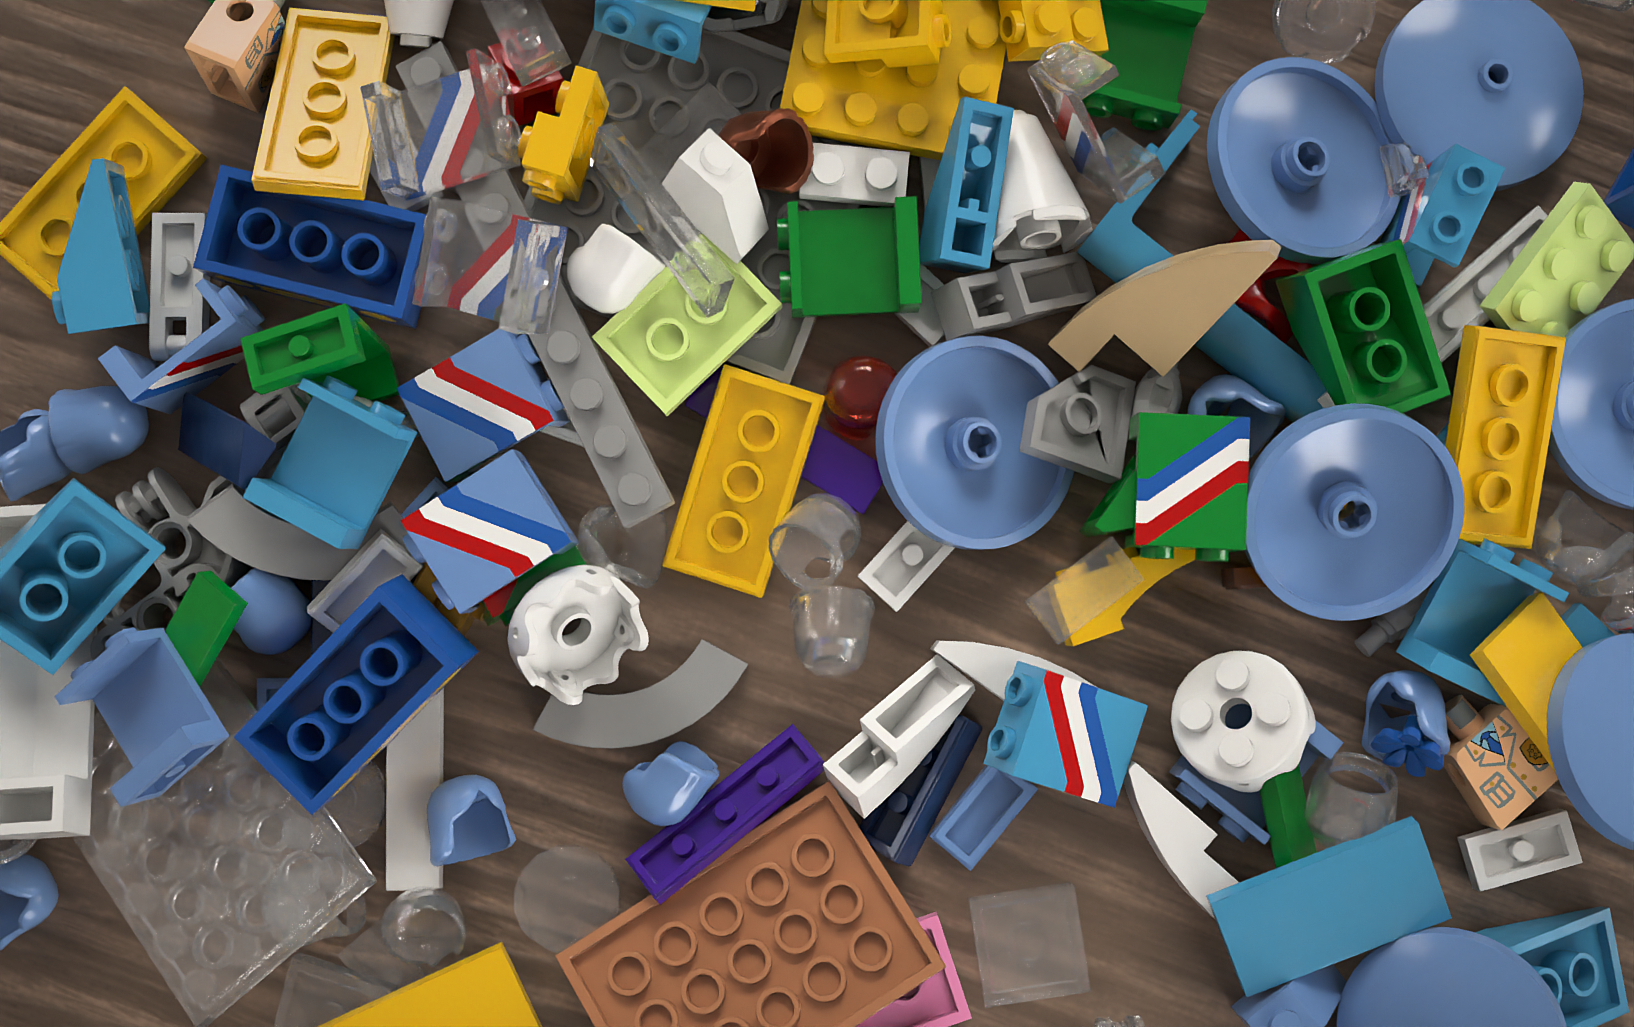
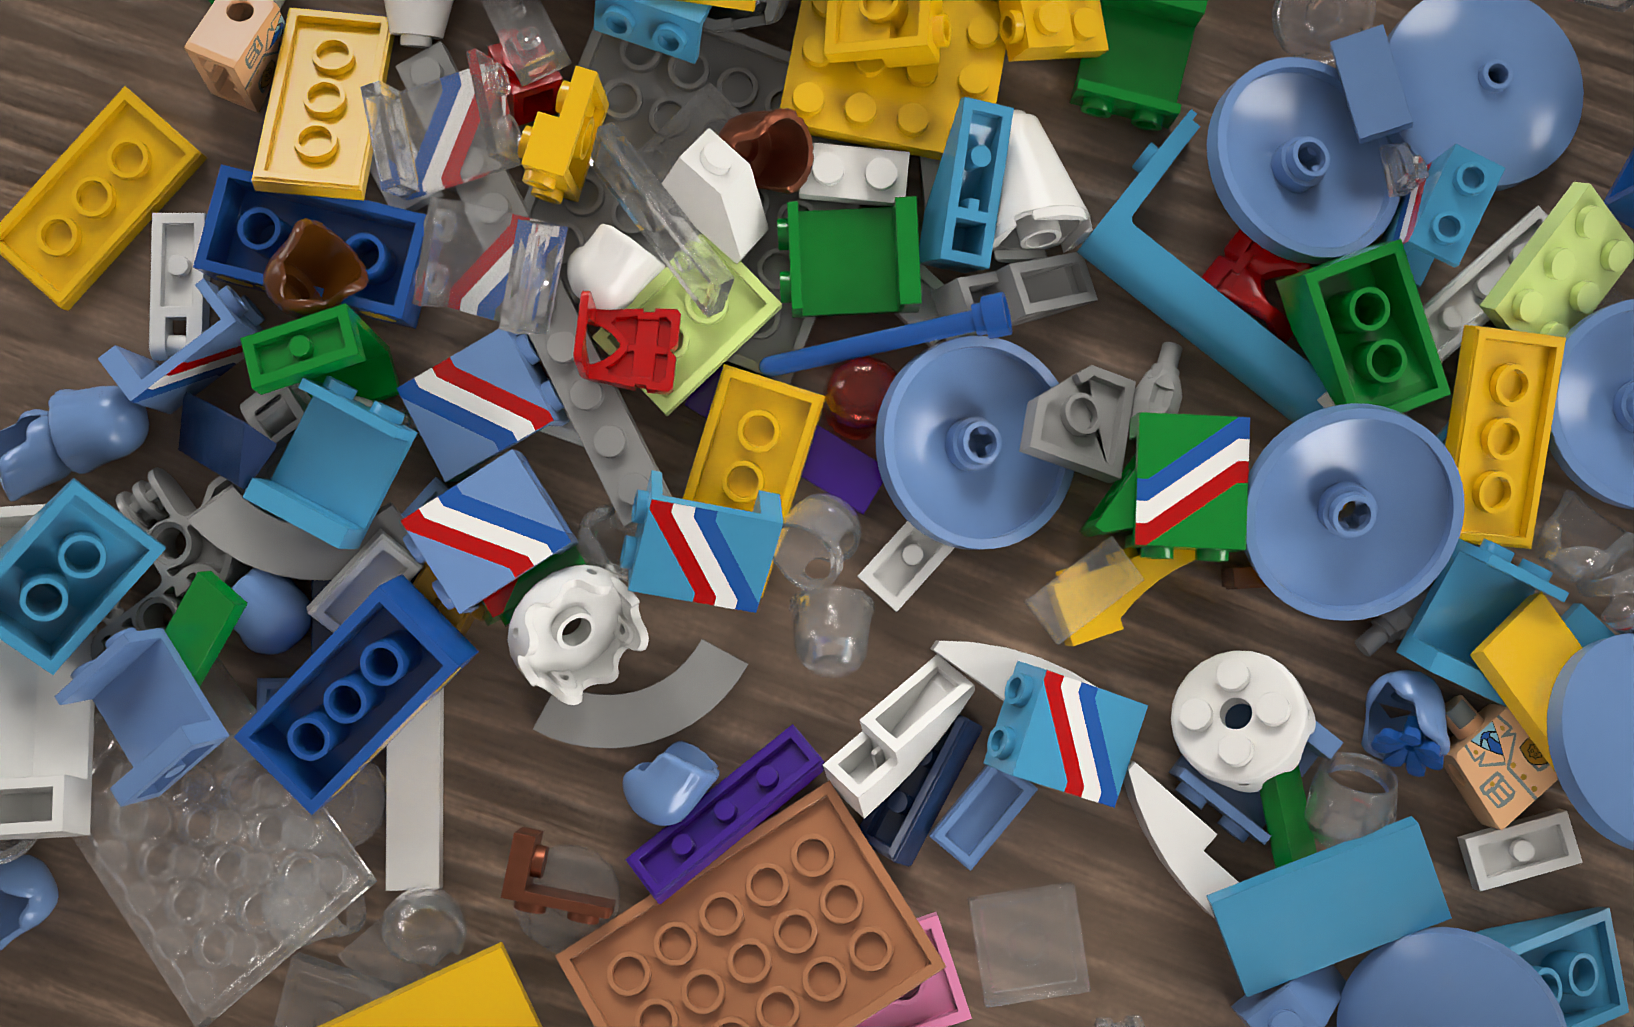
dark azure slope [52,158,150,334] -> none
medium blue hair [427,775,516,867] -> none
clear panel [1027,40,1165,204] -> none
tan slope [1048,240,1281,377] -> none
medium blue hair [1187,374,1286,459] -> none
none -> reddish brown hair [263,218,369,318]
none -> copper bracket [501,826,616,925]
none -> red piece [573,291,681,395]
none -> panel [620,470,783,613]
none -> blue piece [759,292,1013,378]
none -> medium blue tile [1330,24,1413,144]

